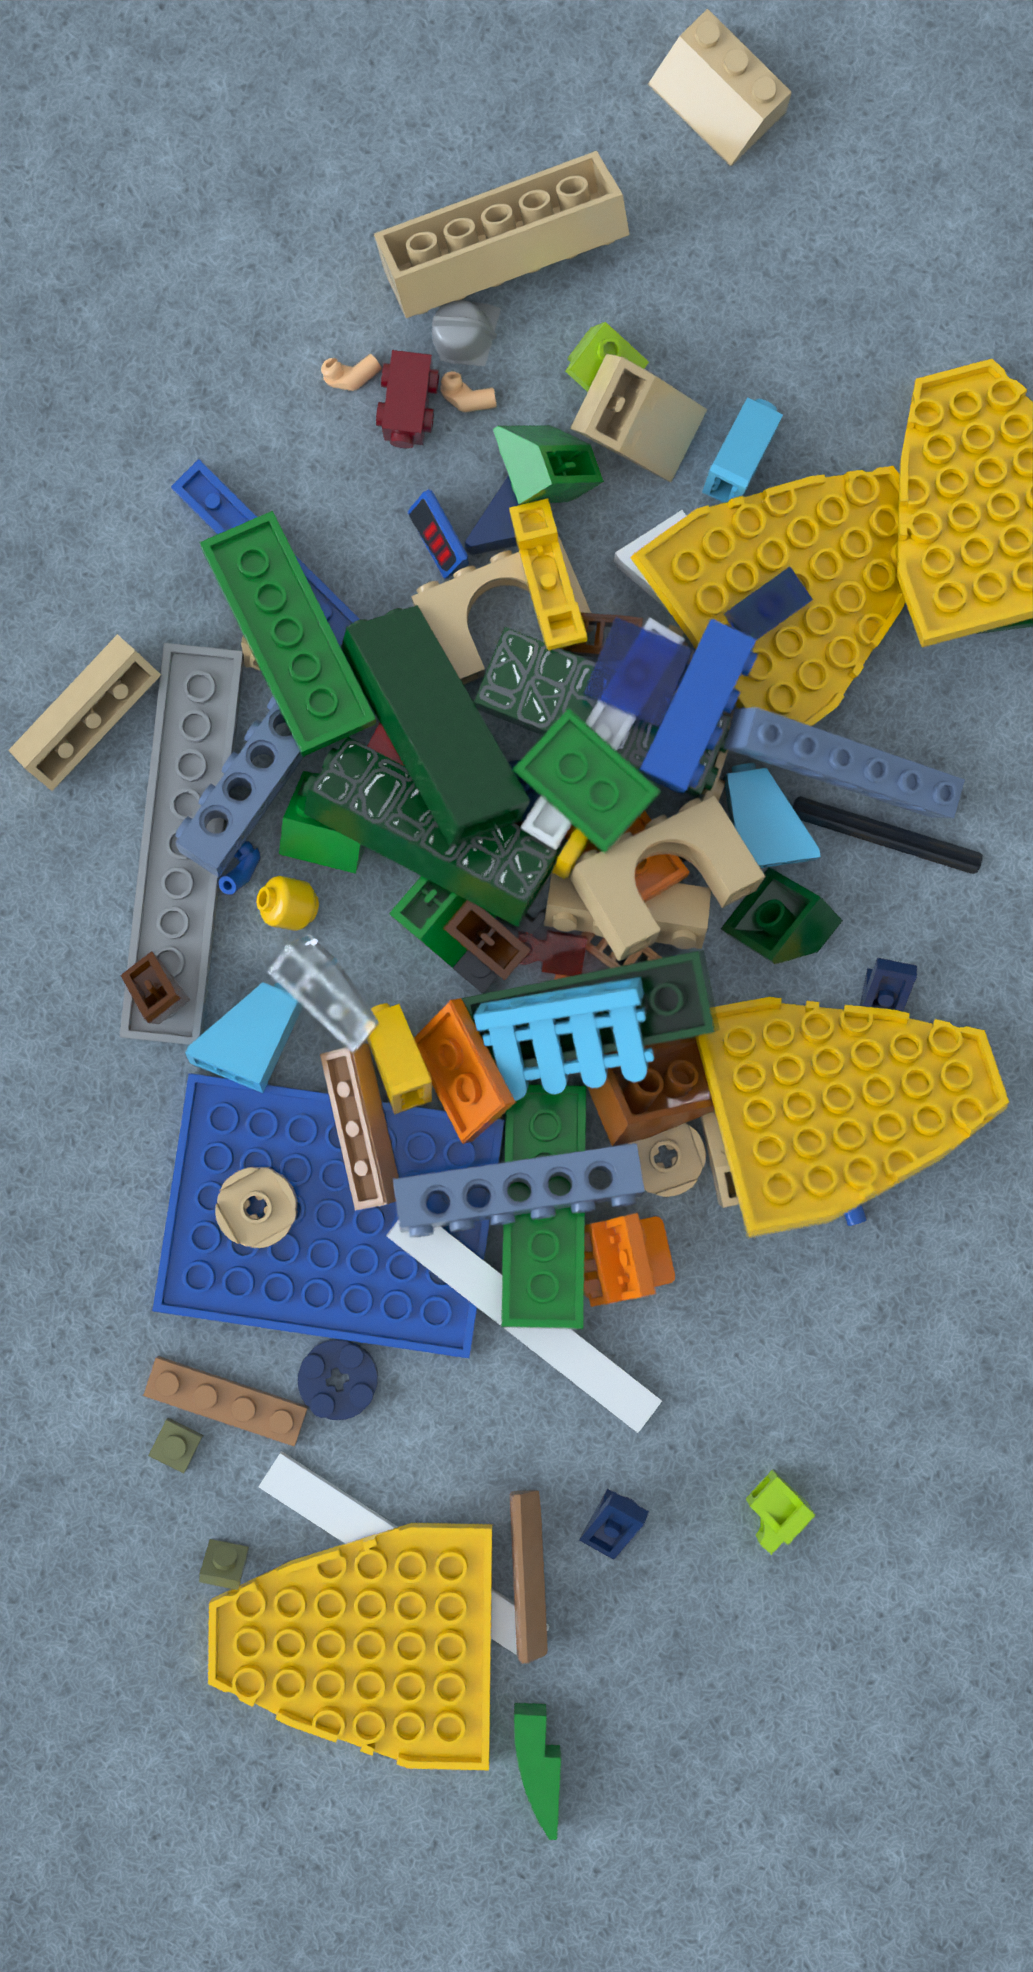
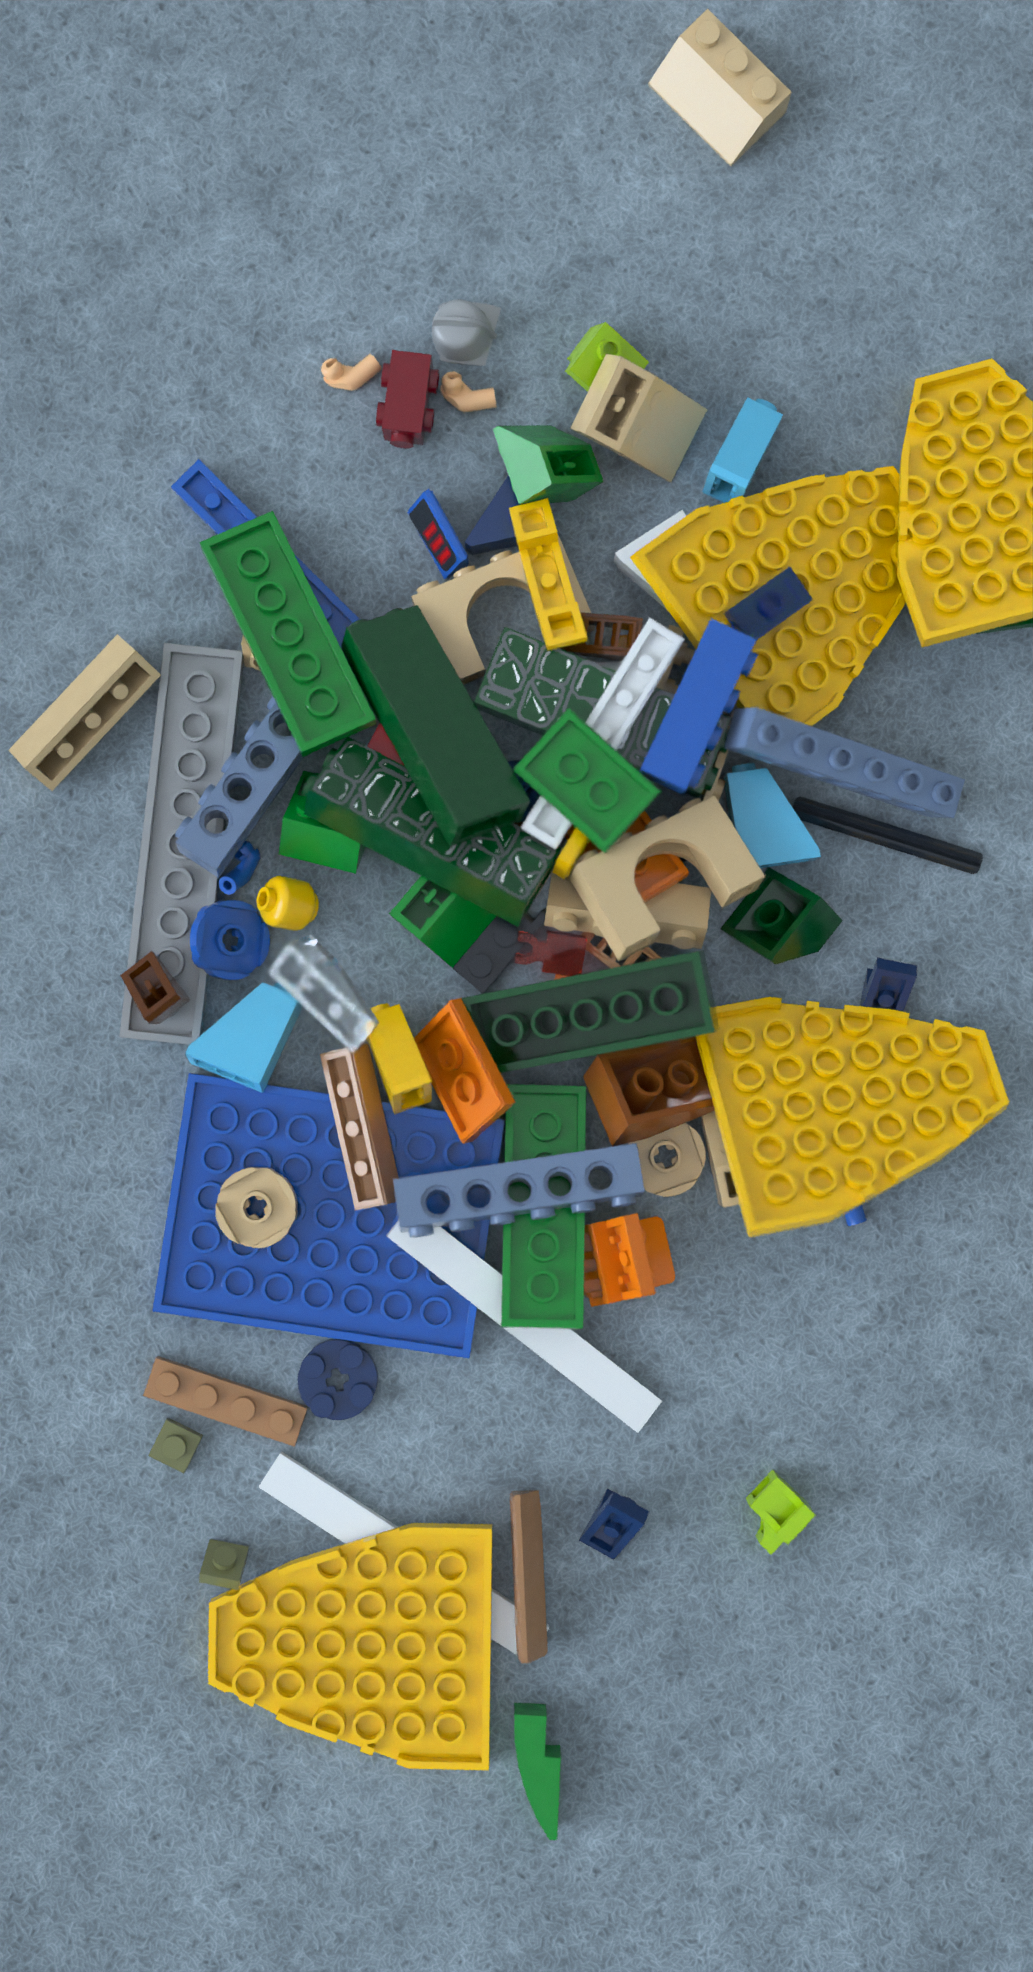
tan brick [374,151,630,318] -> none
reddish brown slope [443,900,531,981] -> none
medium azure fence [474,977,654,1100] -> none
clear blue plate [583,617,693,728] -> none
none -> blue plate [190,900,270,980]

